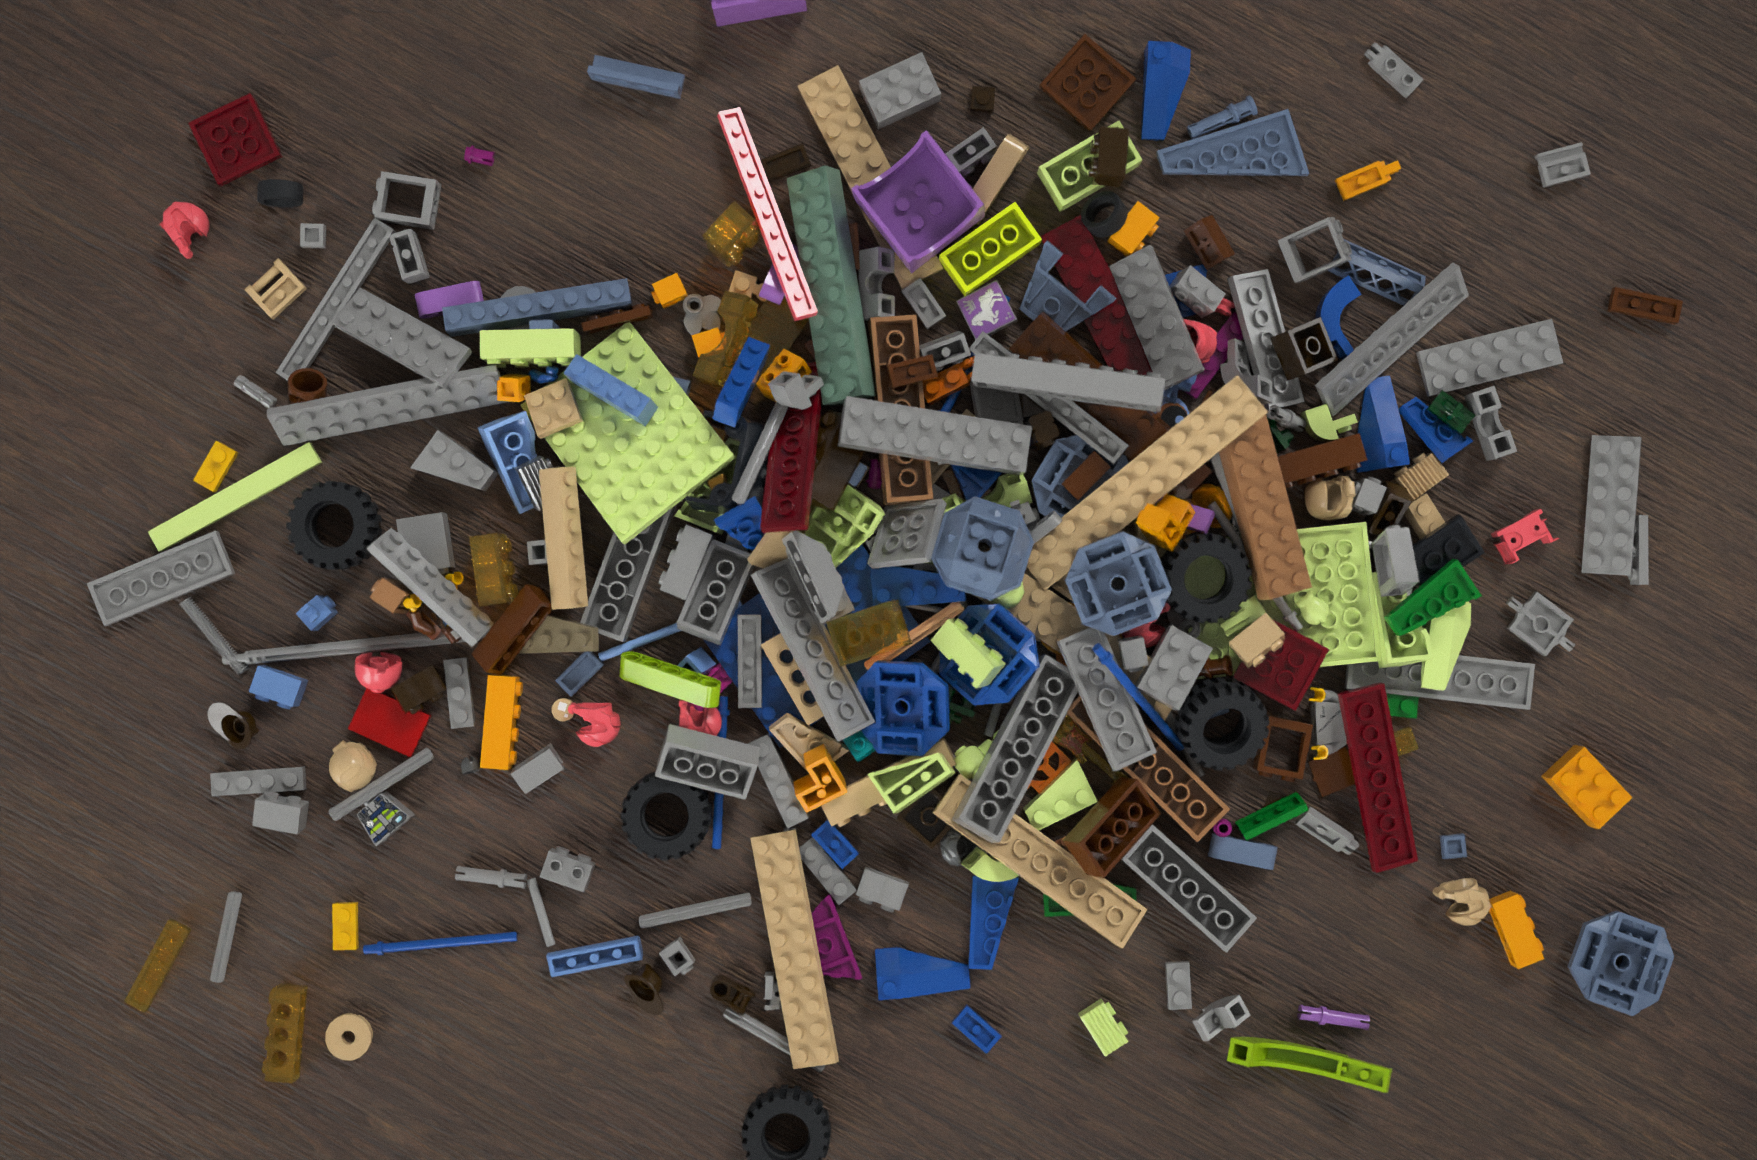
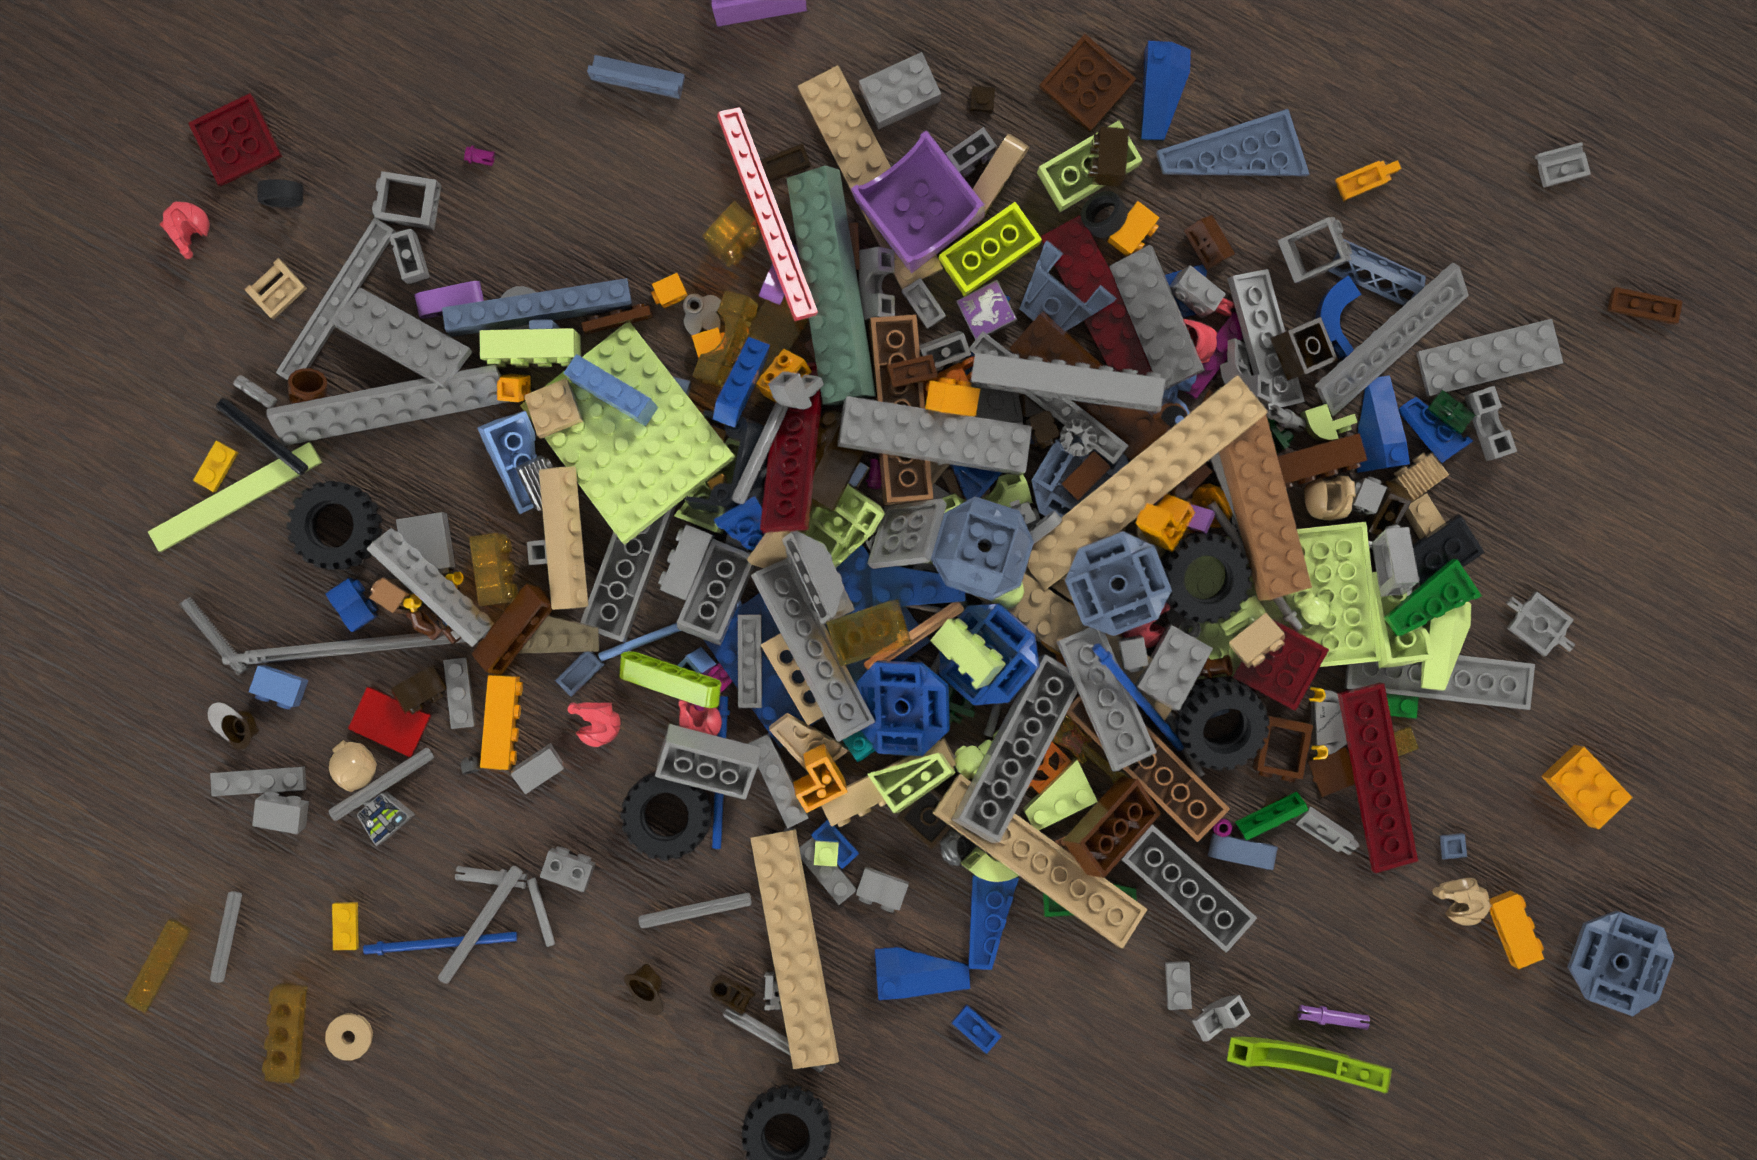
light grey plate [87,531,235,626] -> none
medium blue brick [296,595,338,631] -> none
light grey plate [300,223,326,249] -> none
coral cylinder [355,652,402,693] -> none
light grey wedge [410,430,499,491] -> none
blue arm [528,366,559,384] -> none
medium blue brick [546,935,643,977] -> none
tan tile [552,698,575,721] -> none
light grey brick [659,936,696,976] -> none
tan plate [729,270,768,302] -> none
magenta wing [811,894,863,980] -> none
yellowish green brick [1078,999,1128,1056] -> none
sand blue pin [1187,95,1258,139] -> none
light grey hinge [1364,42,1424,98] -> none
coral piece [1491,509,1559,565] -> none
light grey plate [1582,435,1642,576] -> none
light grey plate [1628,515,1649,585] -> none
none -> black axle [216,398,308,475]
none -> blue brick [325,578,378,632]
none -> light grey axle [438,866,523,984]
none -> yellowish green plate [814,841,839,867]
none -> light orange brick [925,377,980,417]
none -> light grey gear [1060,419,1097,456]

